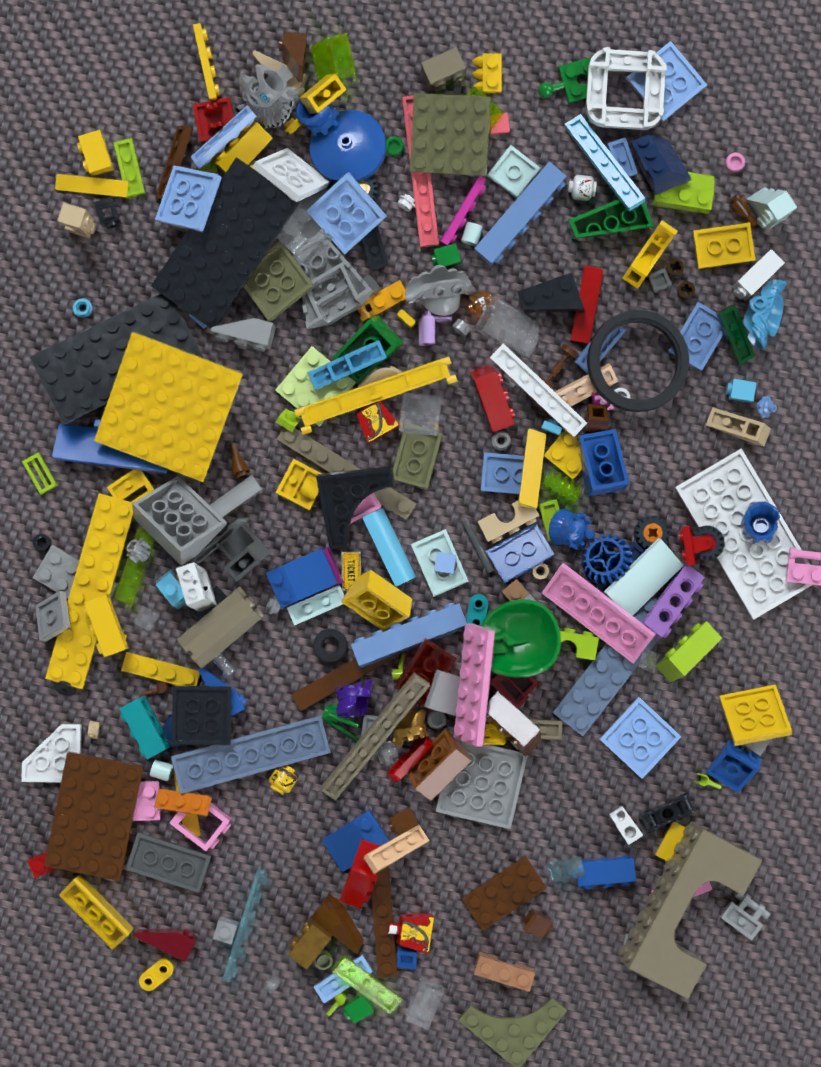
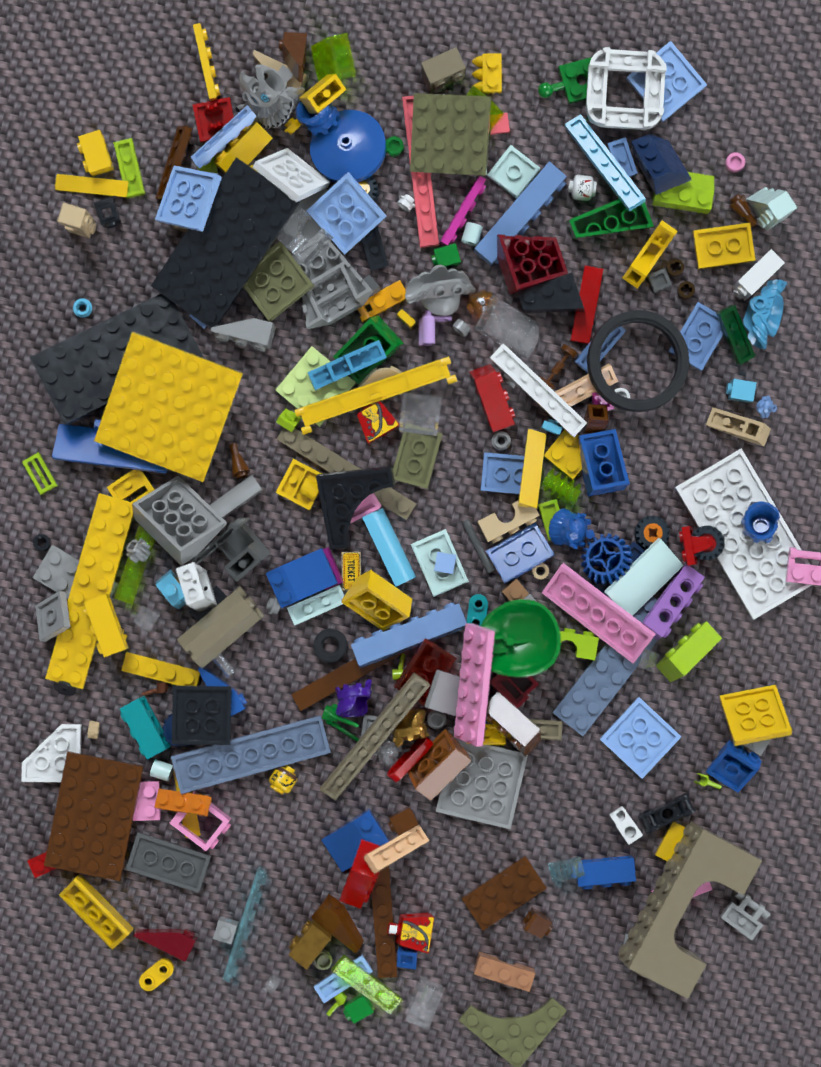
none -> dark red wedge [497,234,568,294]

